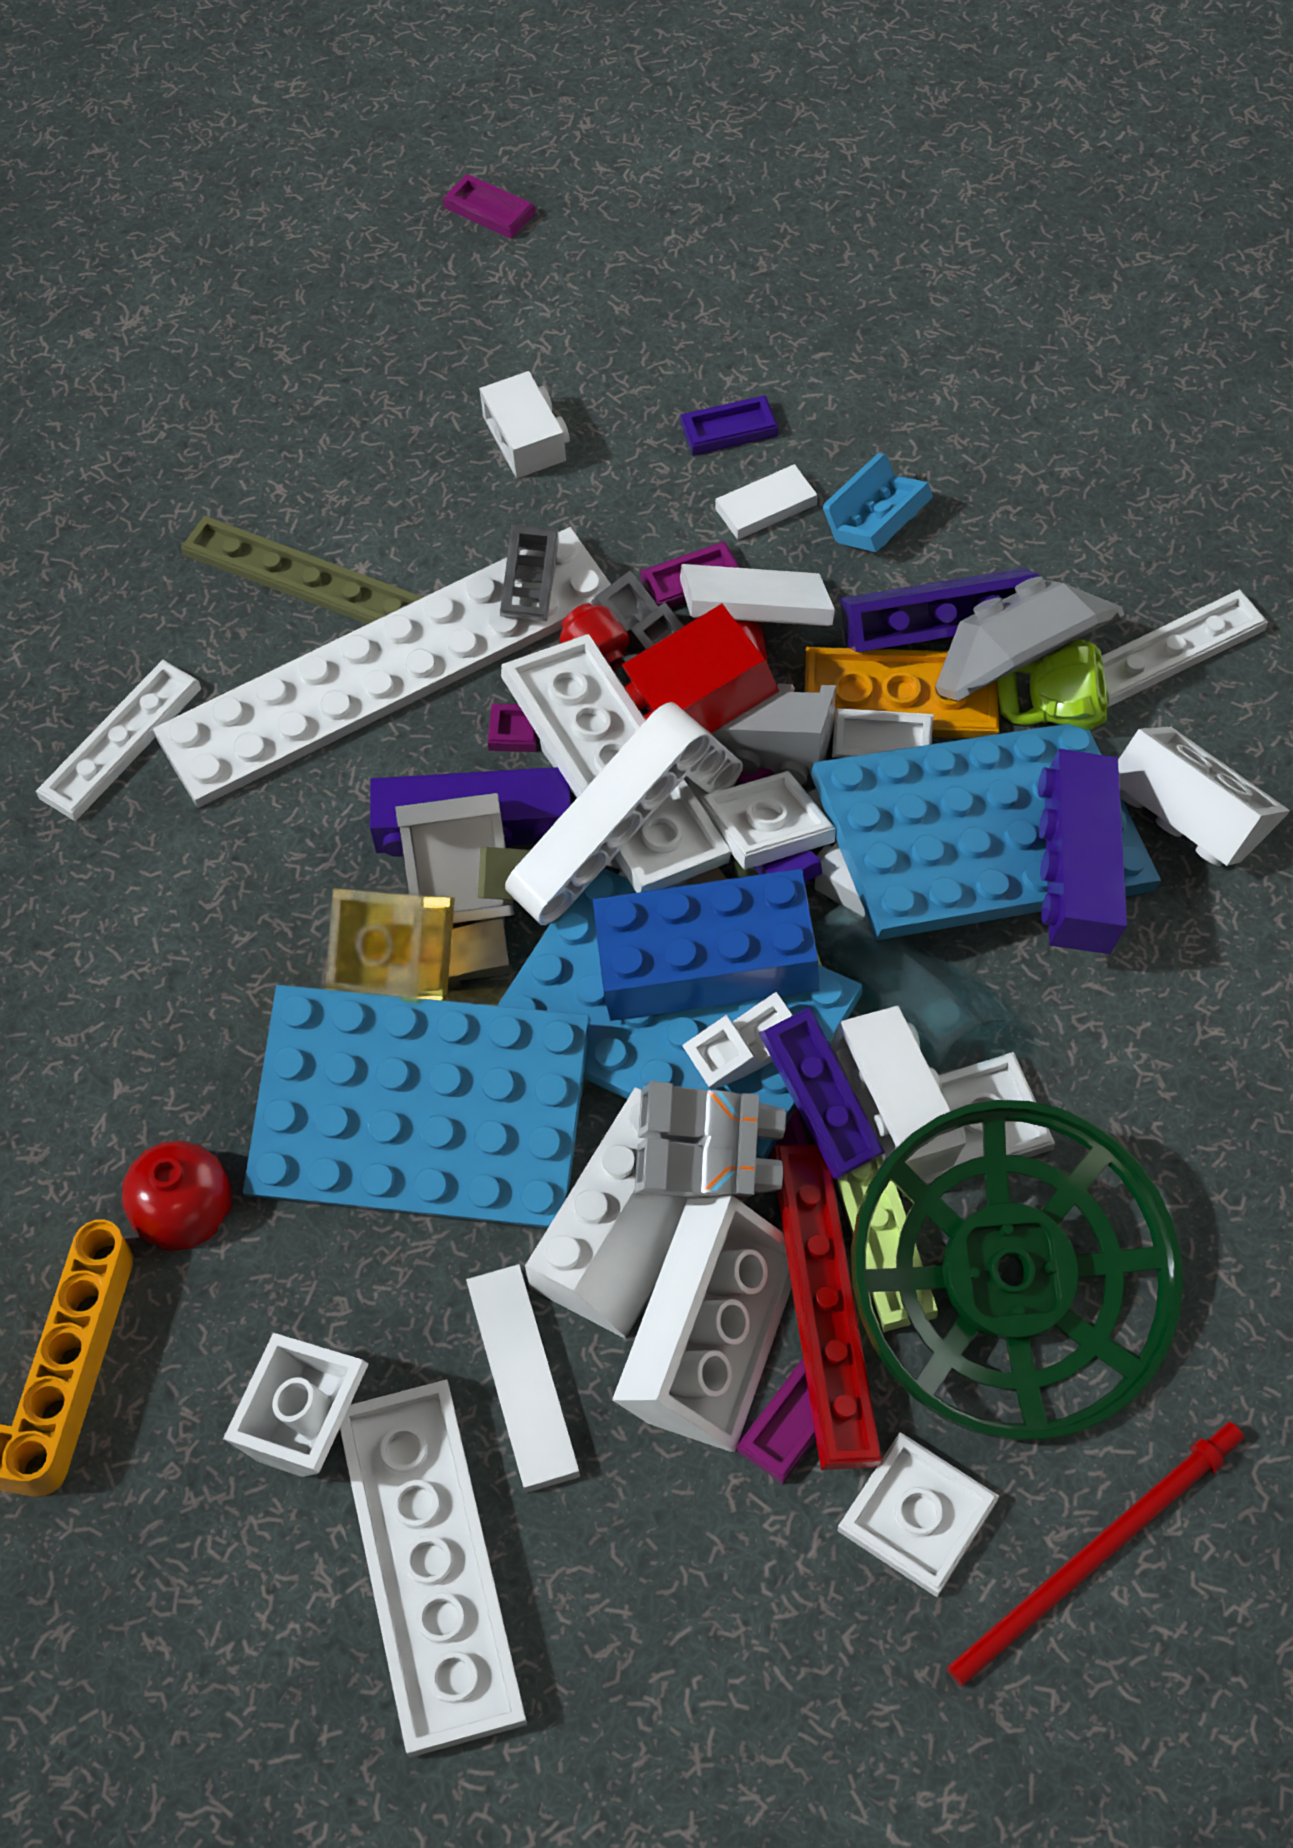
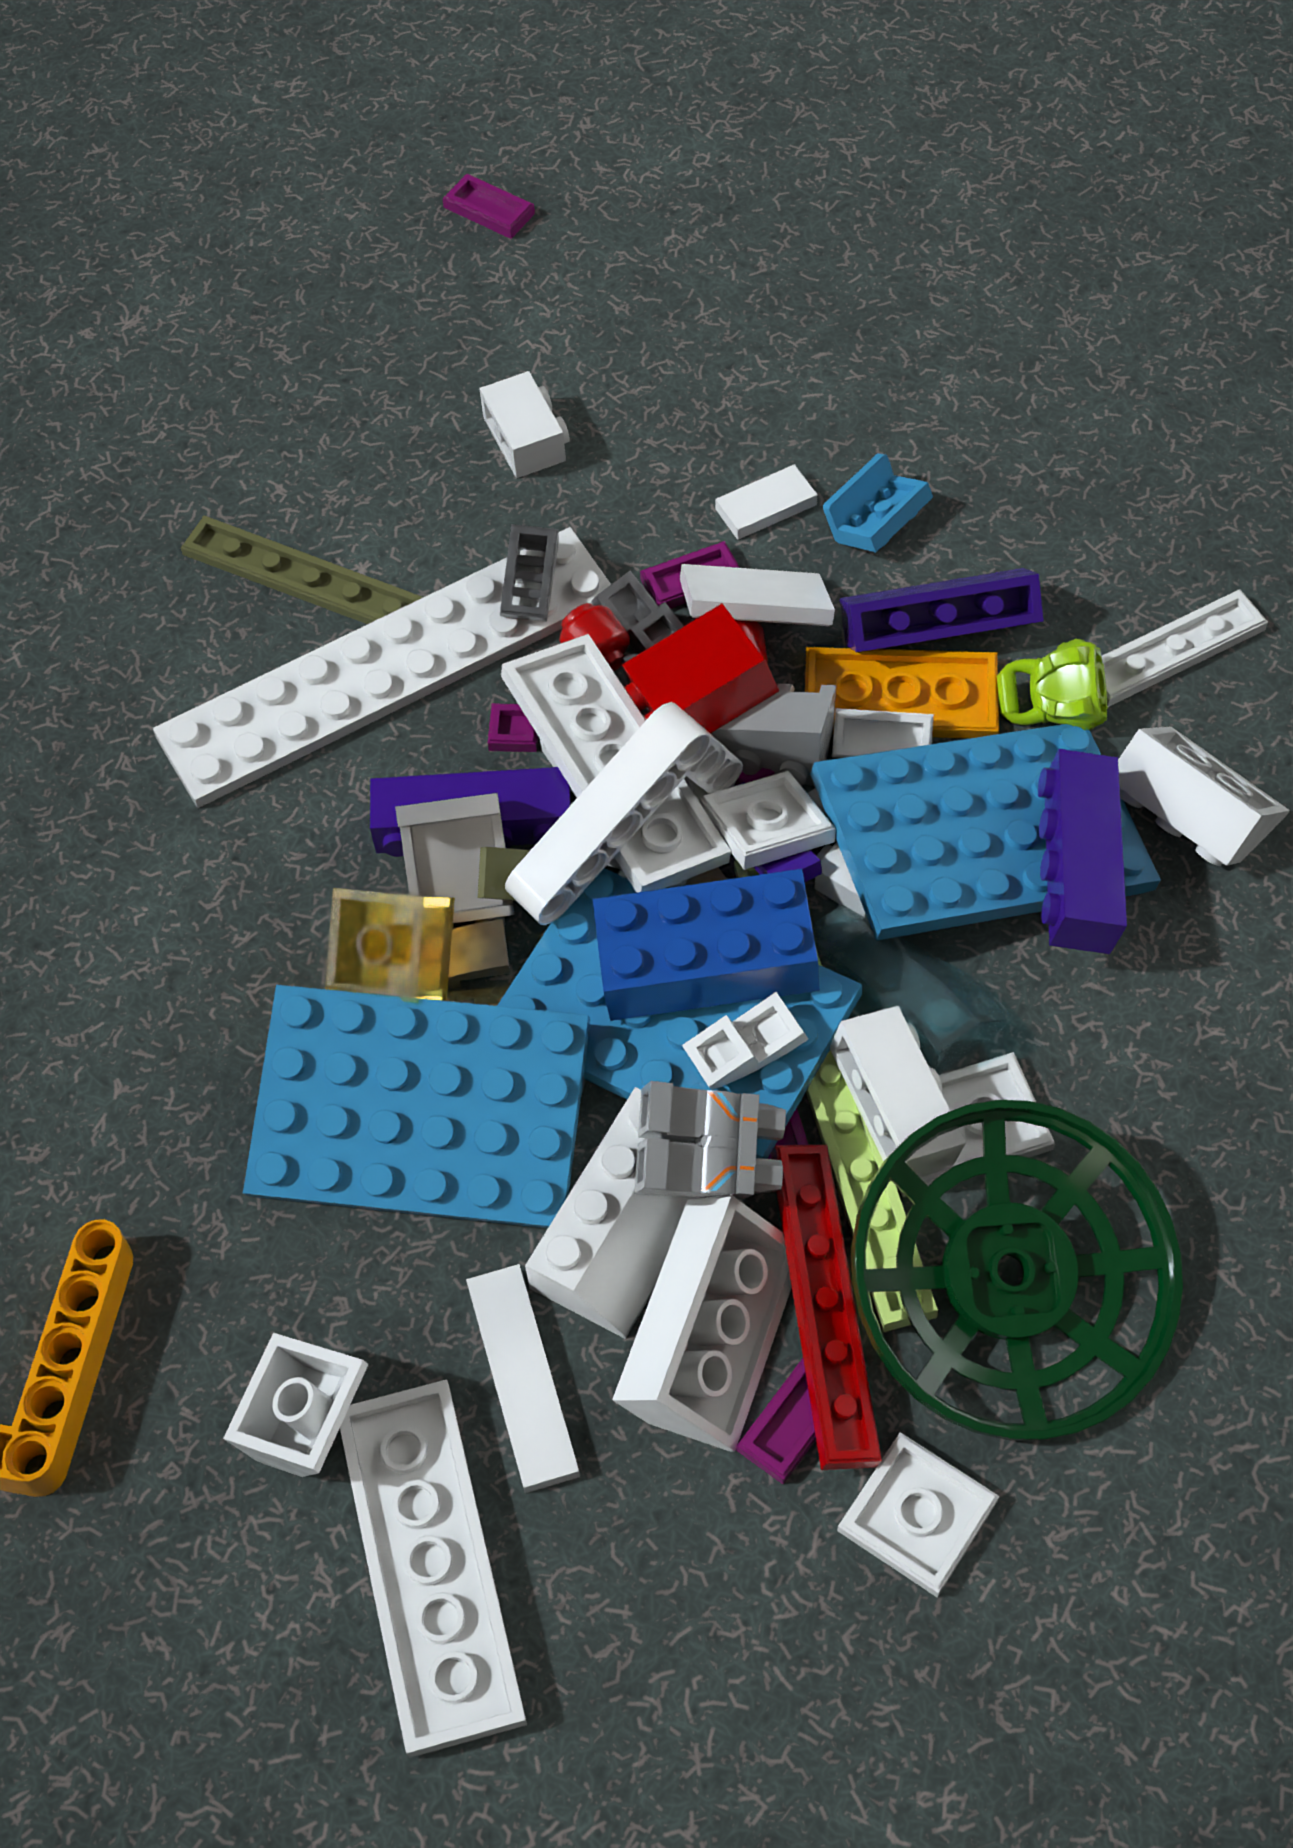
white tile [36,660,201,822] -> none
red cylinder [122,1140,233,1251] -> none
dark purple tile [680,395,778,456] -> none
dark purple tile [759,1007,885,1179] -> none
light grey wedge [936,577,1124,701] -> none
red bar [946,1422,1244,1687] -> none

